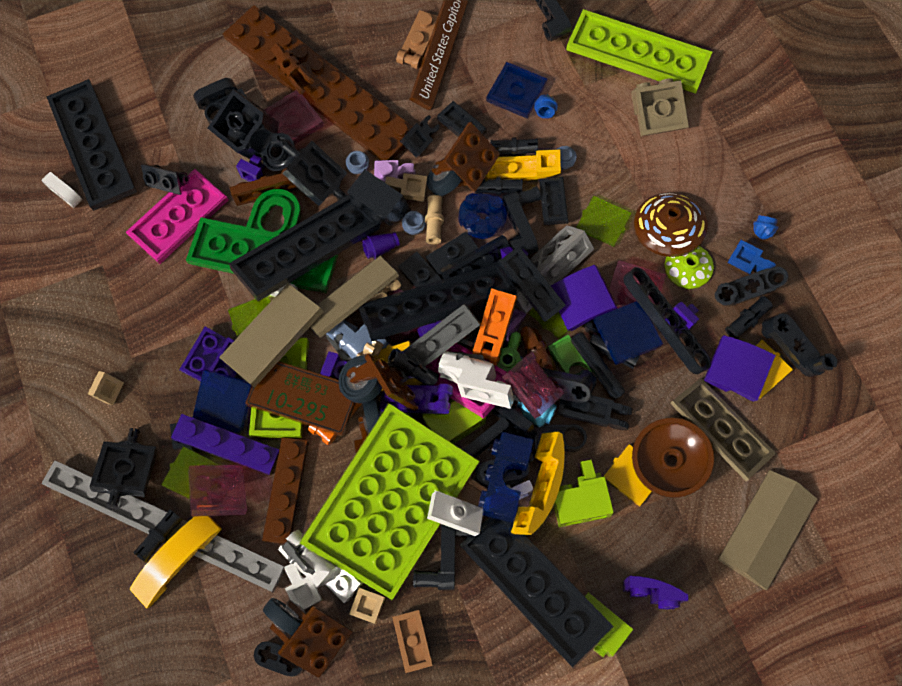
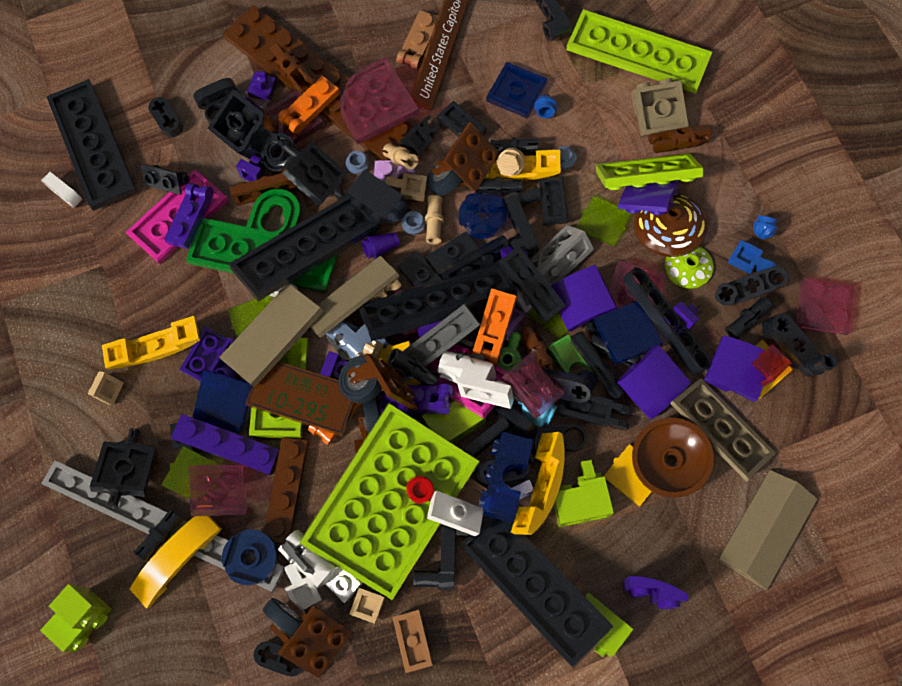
none -> lime brick [40,584,112,653]
none -> yellow slope [102,316,200,369]
none -> black beam [148,97,183,138]
none -> dark purple plate [164,183,213,249]
none -> dark blue plate [222,529,278,586]
none -> dark purple tile [247,71,277,101]
none -> orange plate [277,76,340,134]
none -> clear pink plate [340,57,419,145]
none -> tan pin [383,143,418,170]
none -> red tile [406,475,434,503]
none -> tan piece [497,148,526,177]
none -> lime plate [596,153,703,190]
none -> dark purple slope [617,345,691,419]
none -> dark purple slope [618,180,680,215]
none -> reddish brown hinge [648,126,711,153]
none -> clear red panel [751,344,792,387]
none -> clear pink plate [797,278,854,335]

